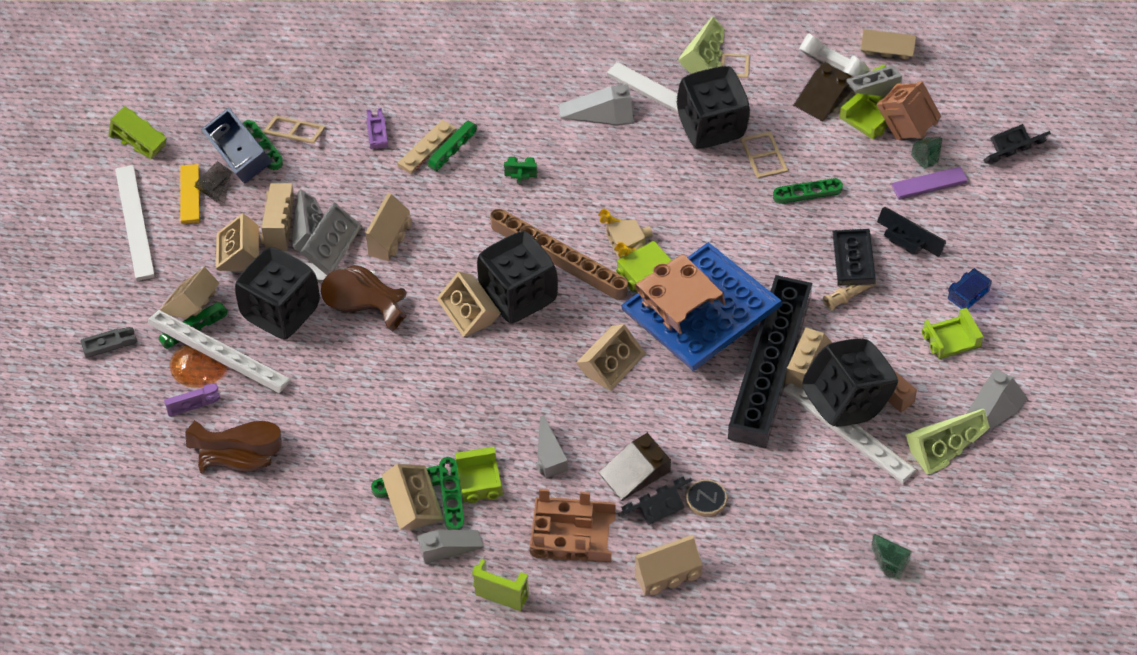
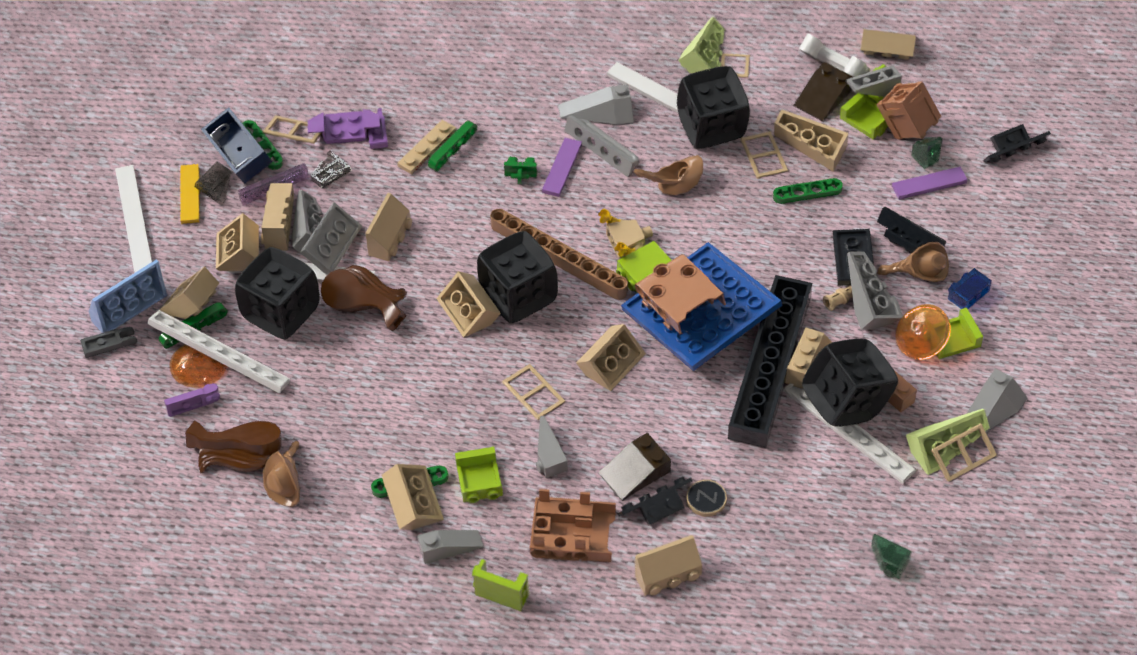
lime wedge [108,106,167,159] -> none
green beam [439,457,464,530] -> none
none -> light blue slope [89,259,167,333]
none -> clear purple plate [238,163,309,206]
none -> medium nougat hat [263,441,300,507]
none -> medium lavender piece [308,109,380,144]
none -> clear smoke wing [311,150,351,189]
none -> tan window [502,364,565,420]
none -> medium lavender tile [542,138,582,197]
none -> light grey piece [564,115,639,177]
none -> medium nougat hat [634,155,703,195]
none -> tan wedge [774,110,848,172]
none -> light grey wedge [847,252,904,330]
none -> medium nougat hat [877,242,949,282]
none -> clear orange dish [895,304,951,360]
none -> tan window [931,423,997,482]

